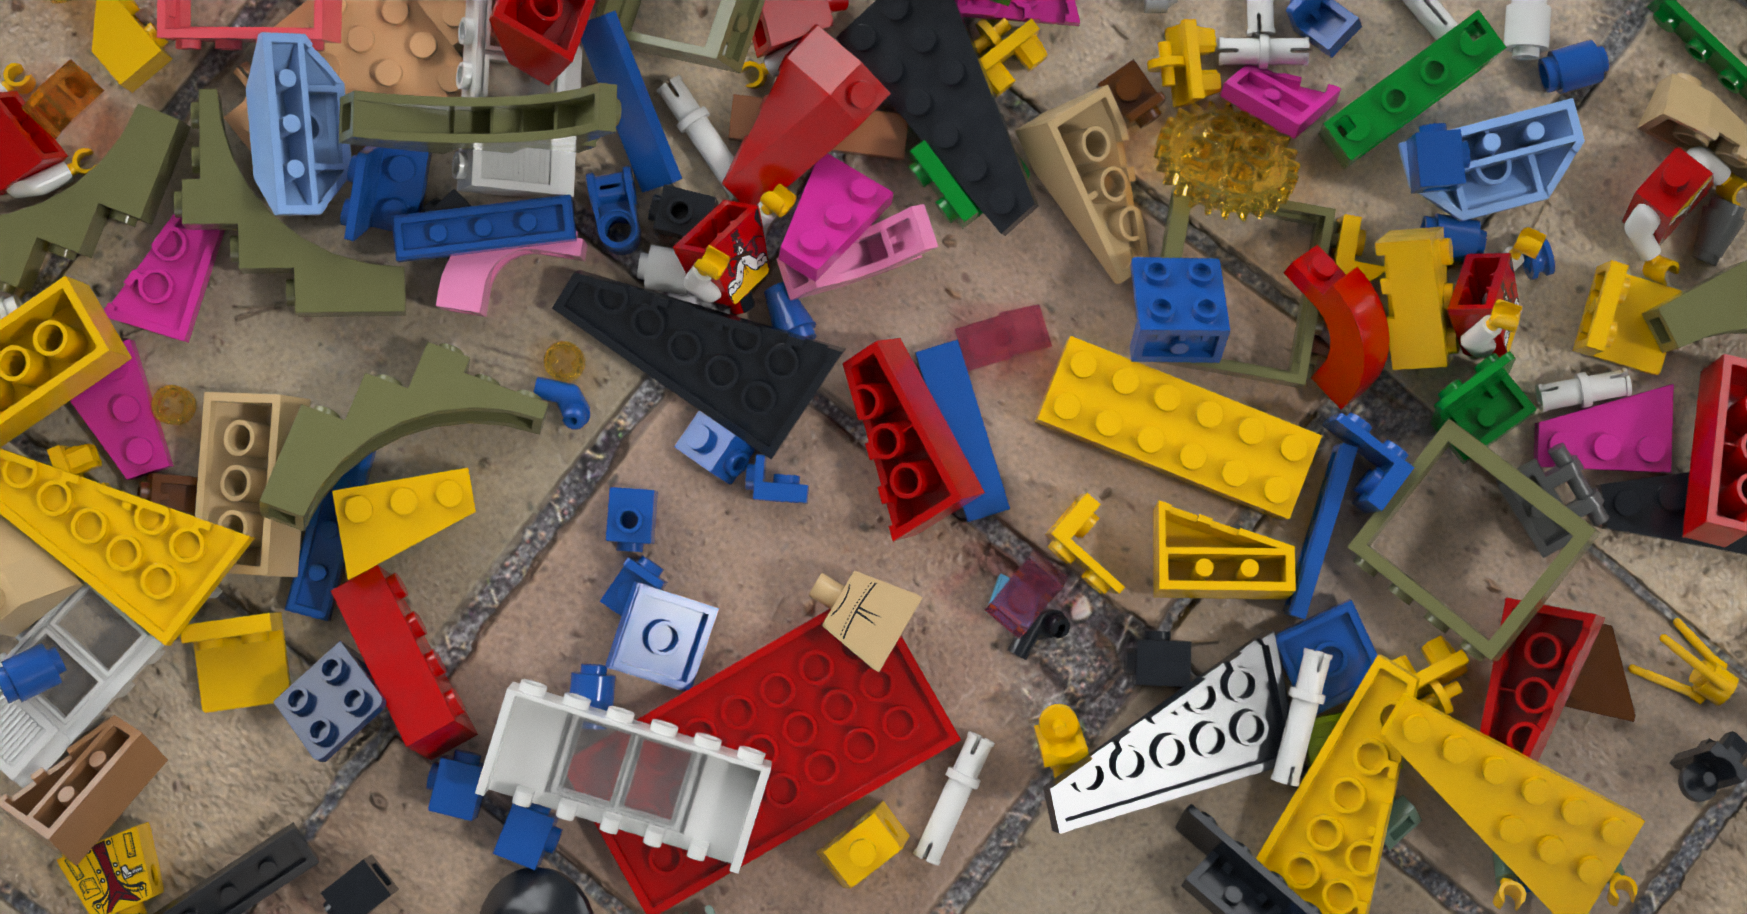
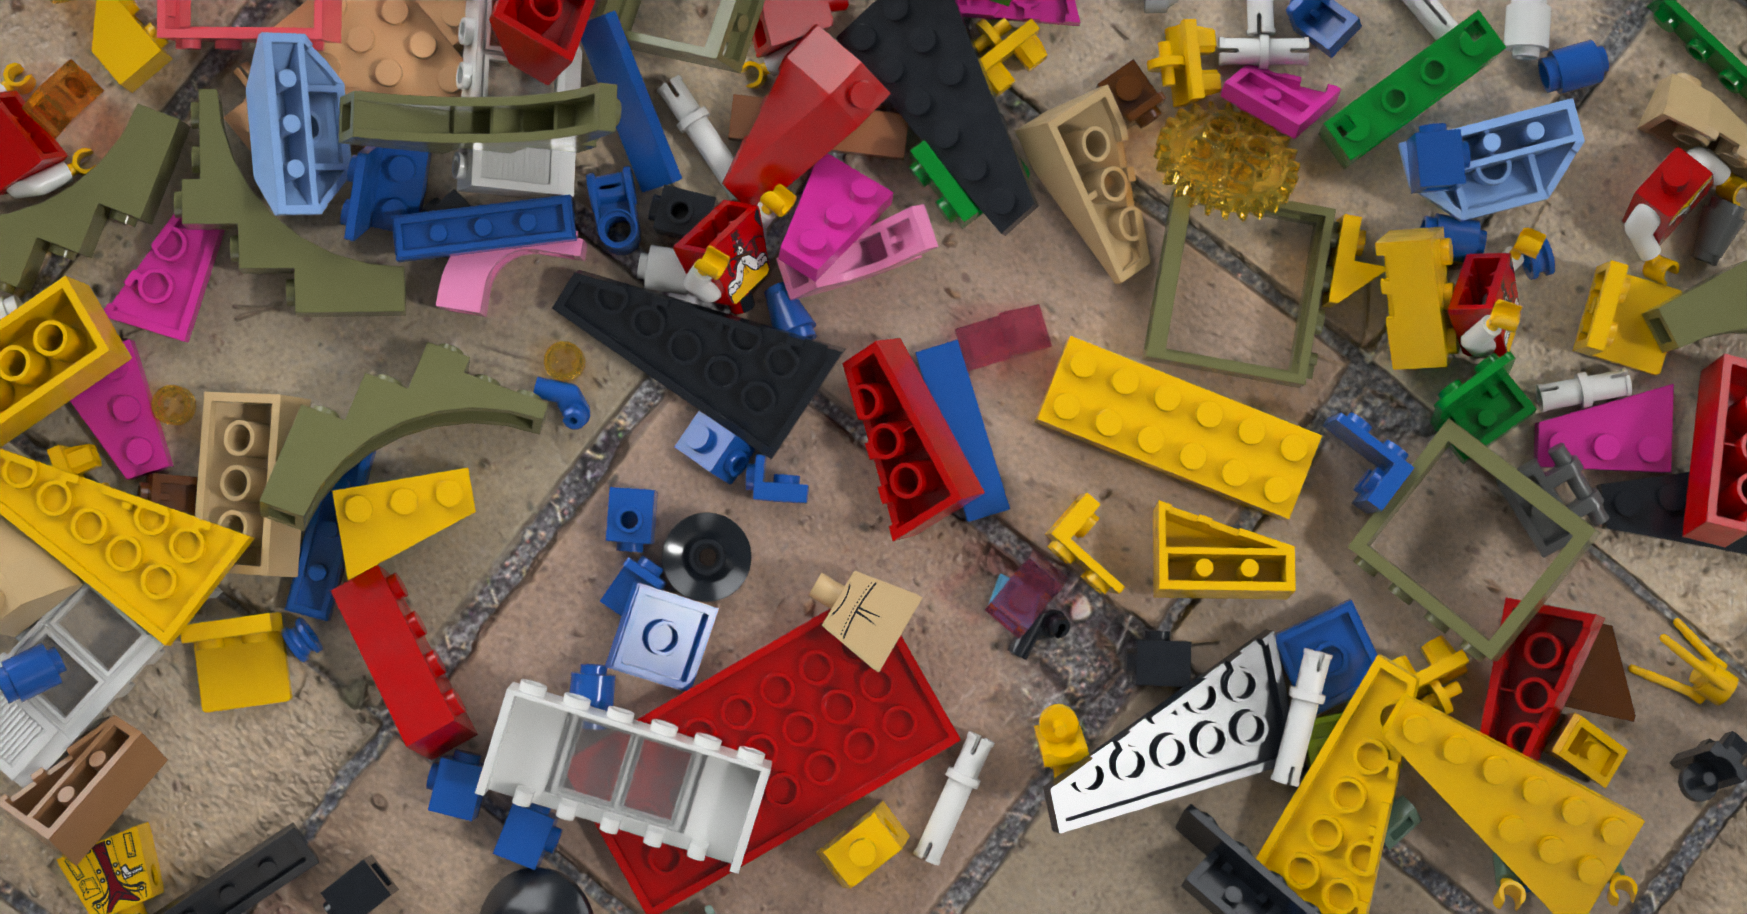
bracket [273,641,386,762] -> none
blue bracket [1130,257,1230,363] -> none
blue tile [1282,443,1358,619] -> none
red arch [1283,245,1390,410] -> none
none -> blue bush [281,617,323,663]
none -> black dish [662,512,752,602]
none -> yellow slope [1544,712,1628,789]

